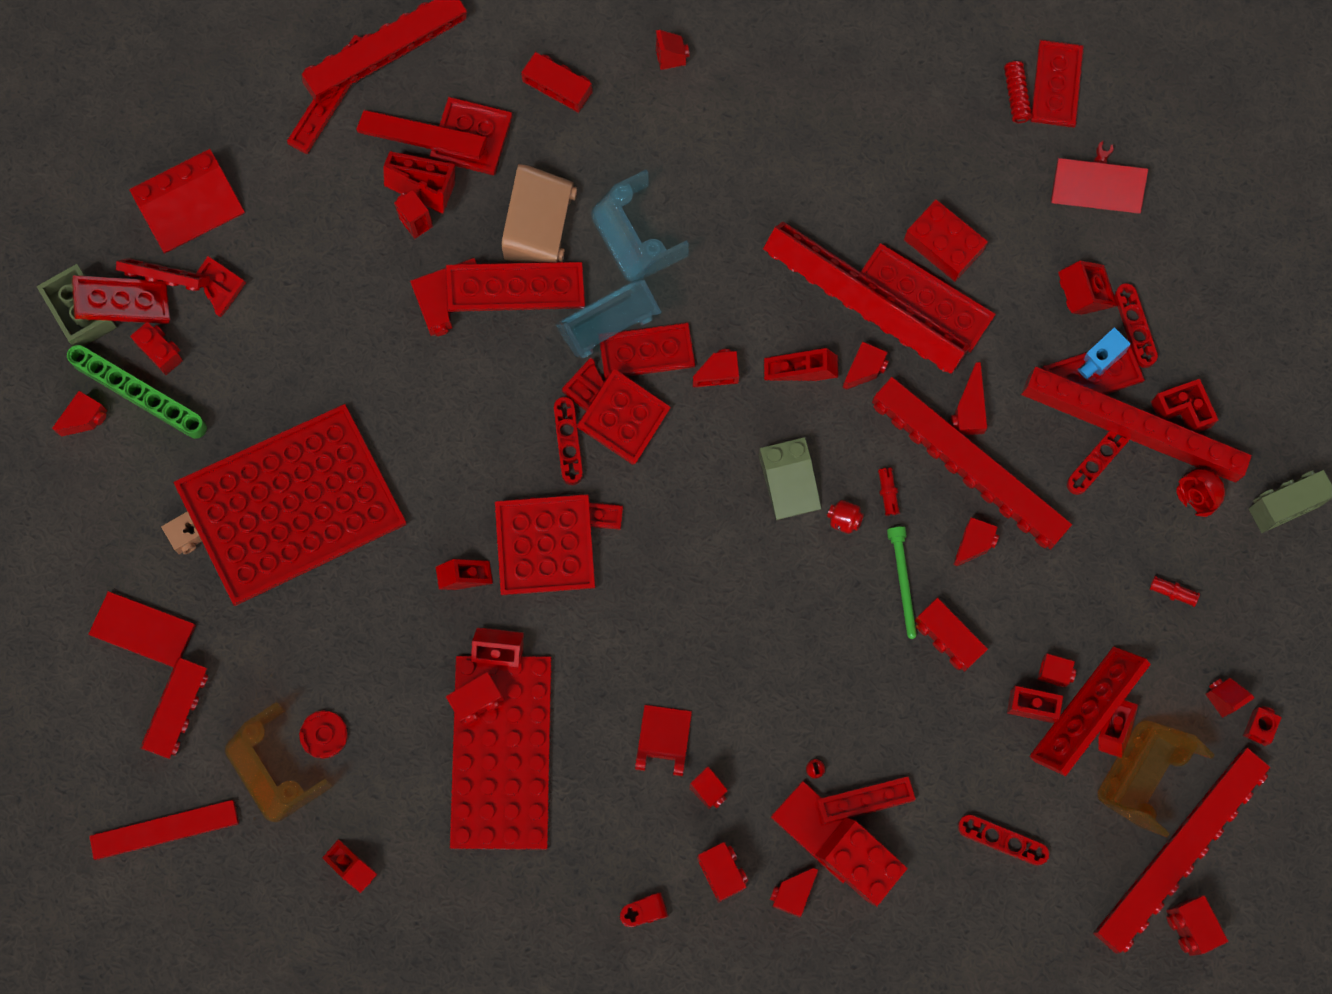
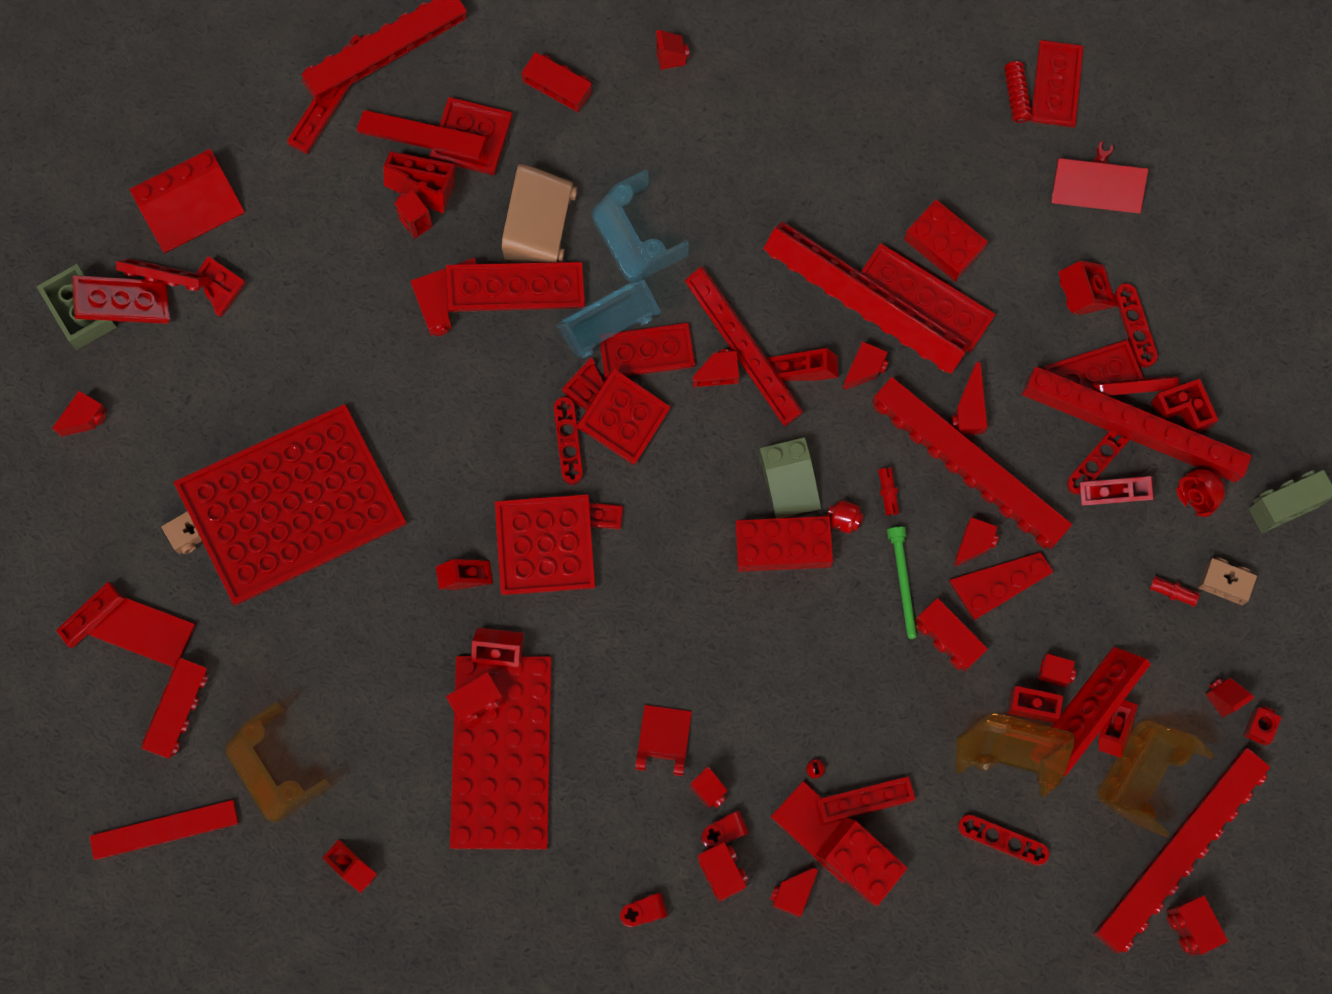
bright green beam [67,345,207,439] -> none
red brick [130,322,183,376] -> none
red tile [299,710,348,759] -> none
dark azure torso [1078,327,1130,379] -> none
none -> red tile [56,582,124,648]
none -> red tile [684,267,804,426]
none -> red piece [701,811,749,848]
none -> red brick [735,516,833,572]
none -> red wing [949,552,1053,621]
none -> clear orange windscreen [956,714,1074,797]
none -> red slope [1080,476,1154,506]
none -> red beam [1092,376,1179,396]
none -> nougat brick [1198,558,1257,605]

